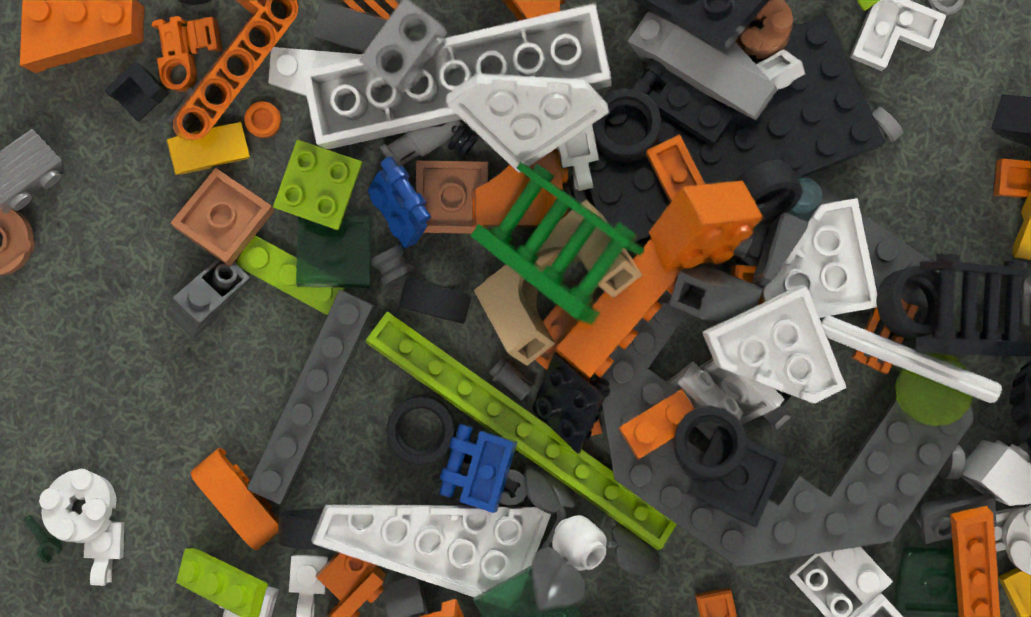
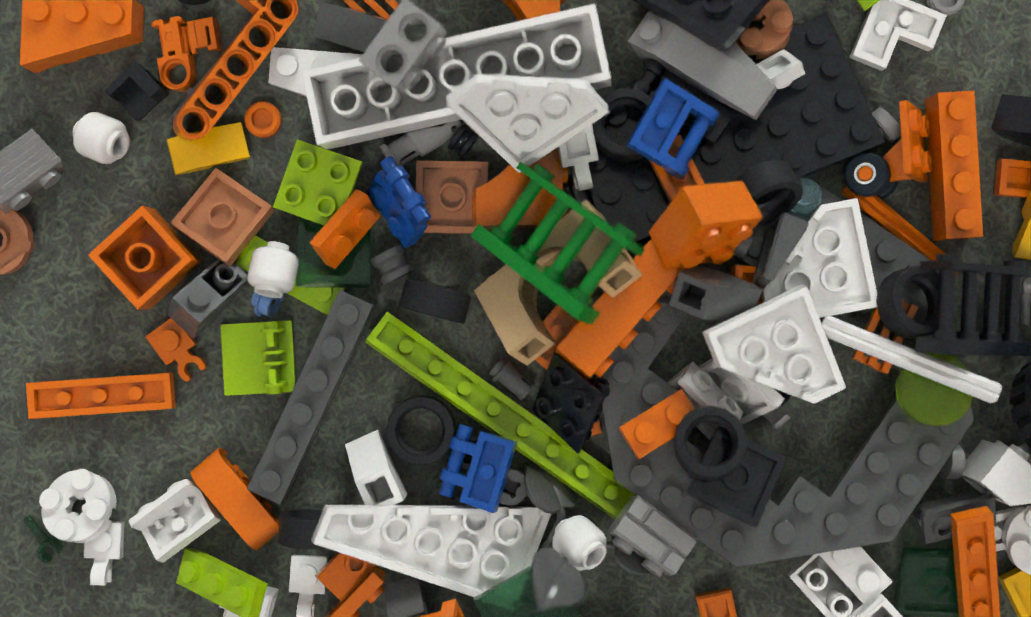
none -> orange plate [26,372,176,419]
none -> white head [72,112,130,164]
none -> orange brick [88,205,203,310]
none -> white bracket [128,479,221,563]
none -> orange plate [145,318,207,382]
none -> lime hinge [220,320,296,396]
none -> white head [247,241,299,298]
none -> medium blue plate [251,292,284,318]
none -> orange plate [309,189,381,269]
none -> white slope [345,430,407,505]
none -> light grey brick [607,495,697,577]
none -> blue plate [626,78,719,179]
none -> orange axle [841,185,959,275]
none -> orange plate [844,100,933,199]
none -> orange brick [925,91,983,241]

